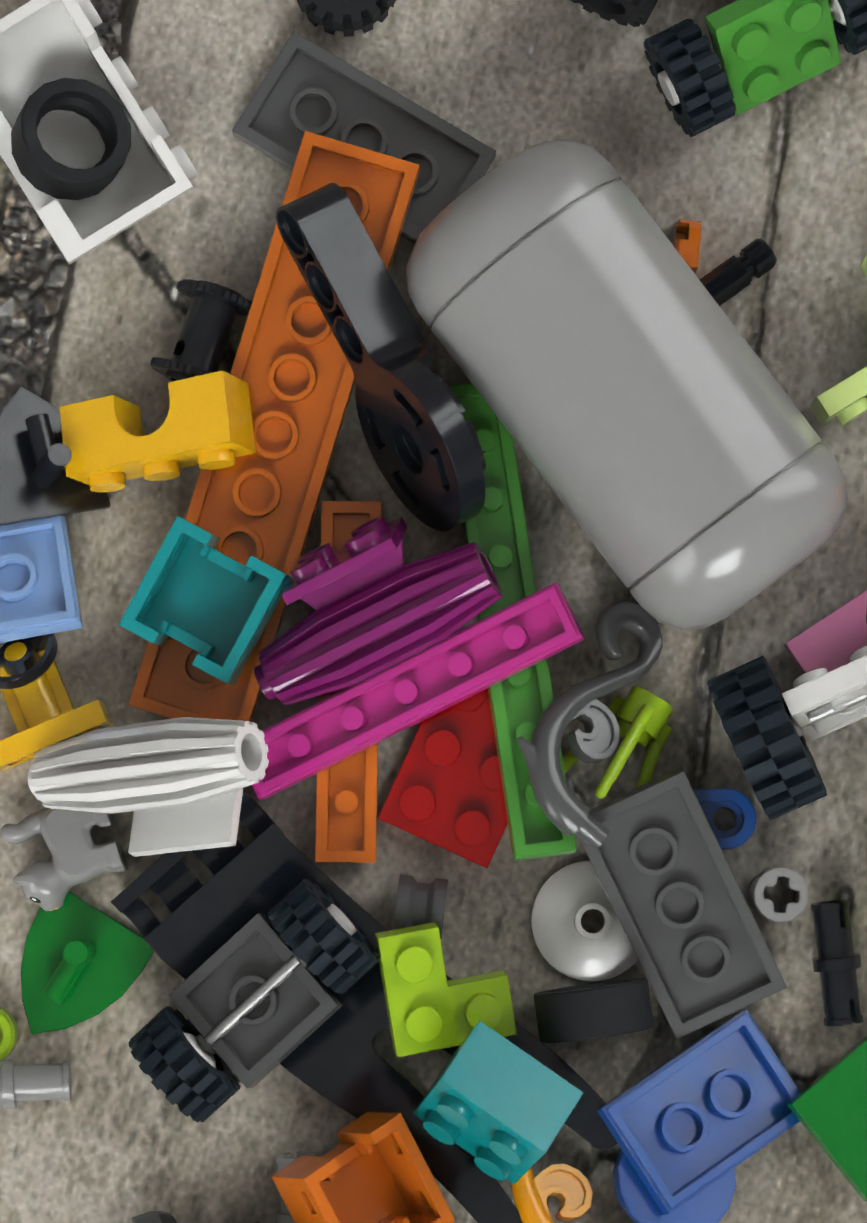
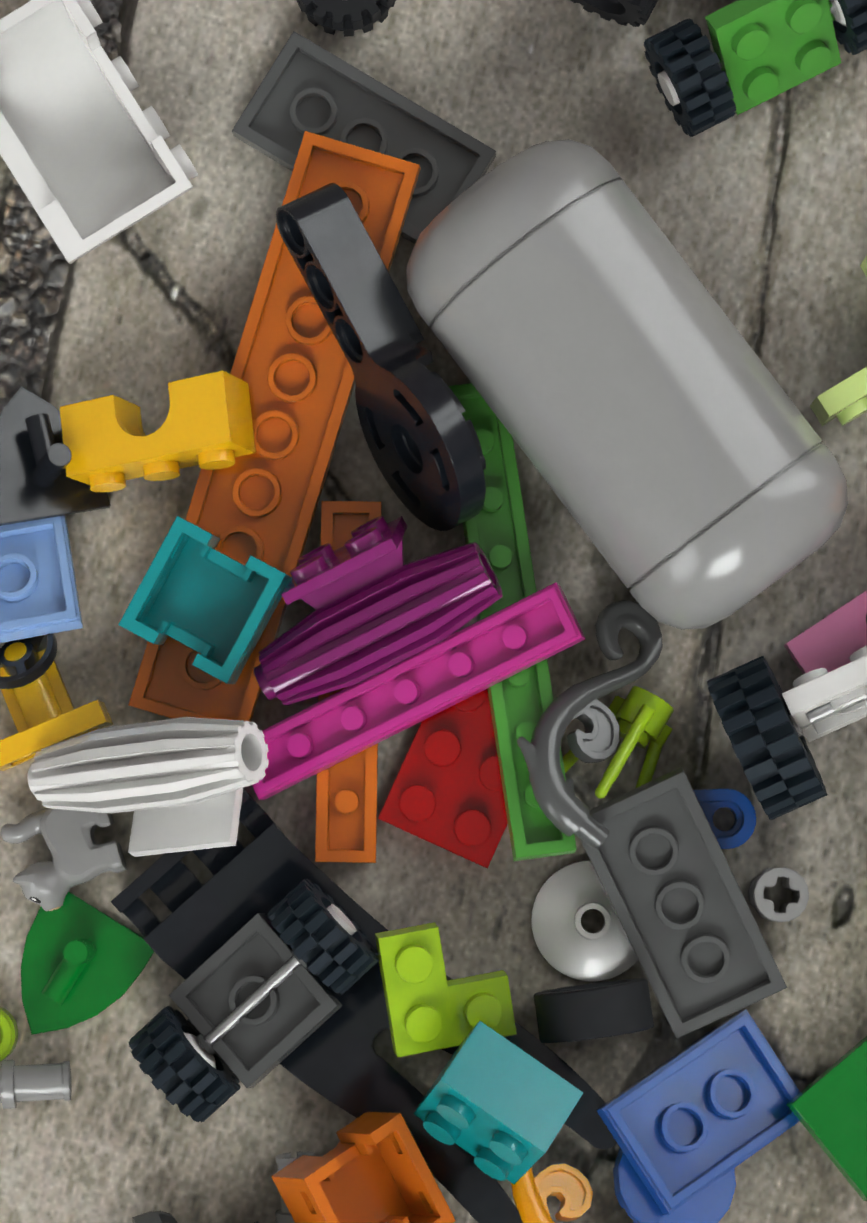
black tyre [11,78,131,200] -> none
black hose [150,279,252,382] -> none
dark grey wheel [393,874,448,939] -> none
orange tile [673,219,701,274] -> none
black axle [699,238,777,306] -> none
black pin [811,900,863,1026] -> none

